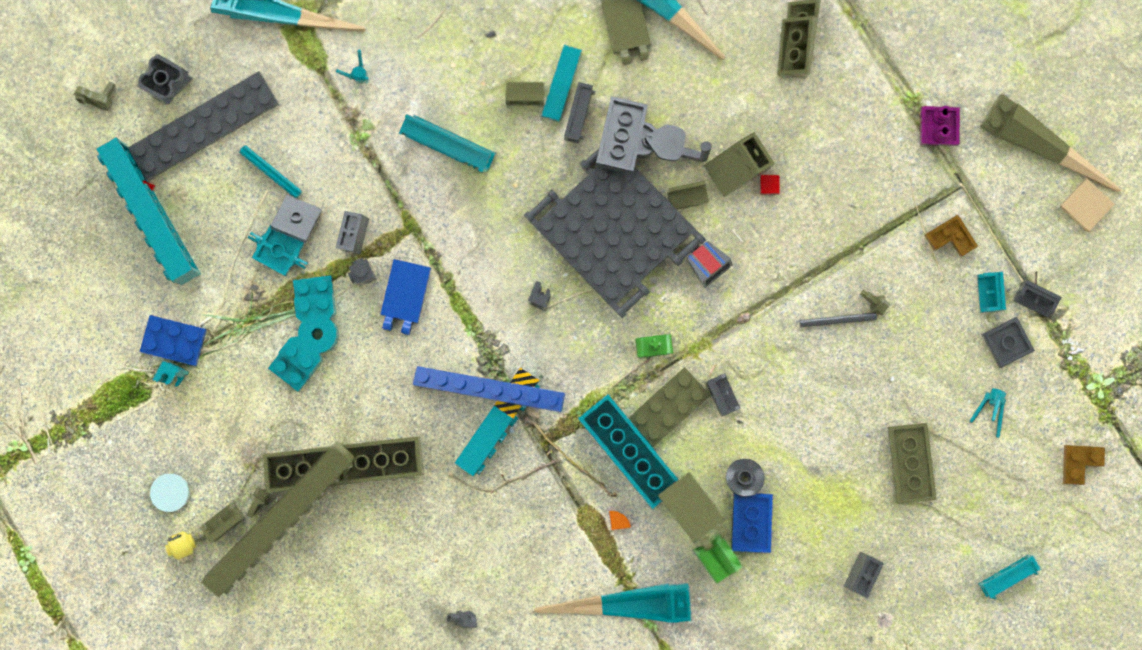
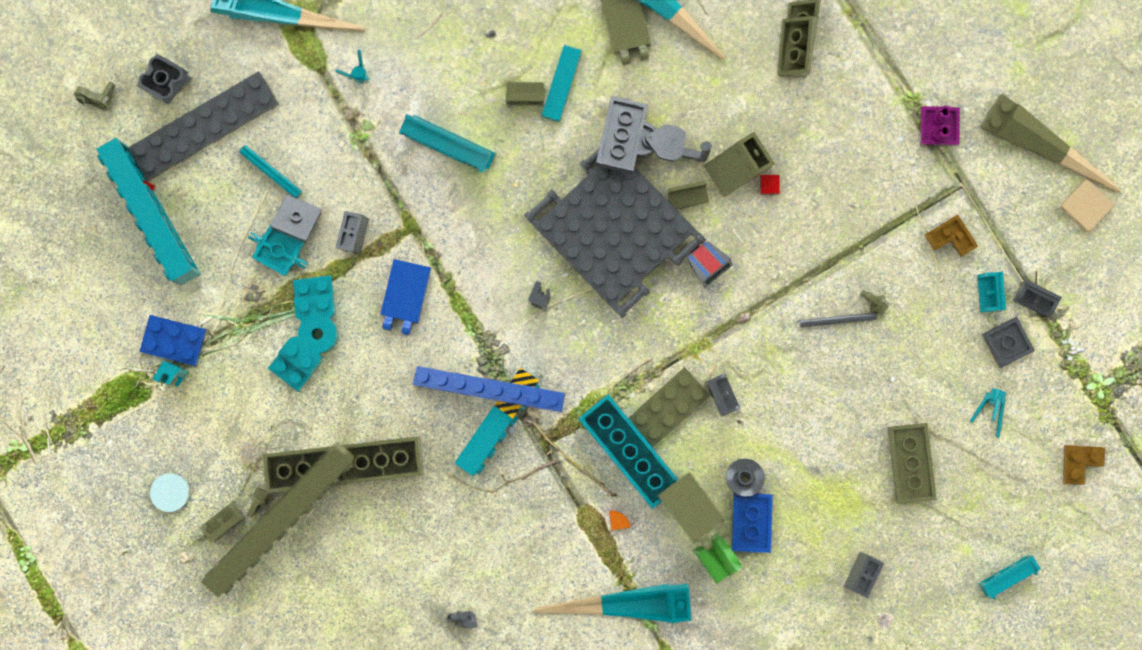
light yellow head [165,531,196,560] -> none
dark grey brick [348,258,377,287] -> none
dark grey container [564,82,596,144] -> none
bright green beam [635,334,674,358] -> none

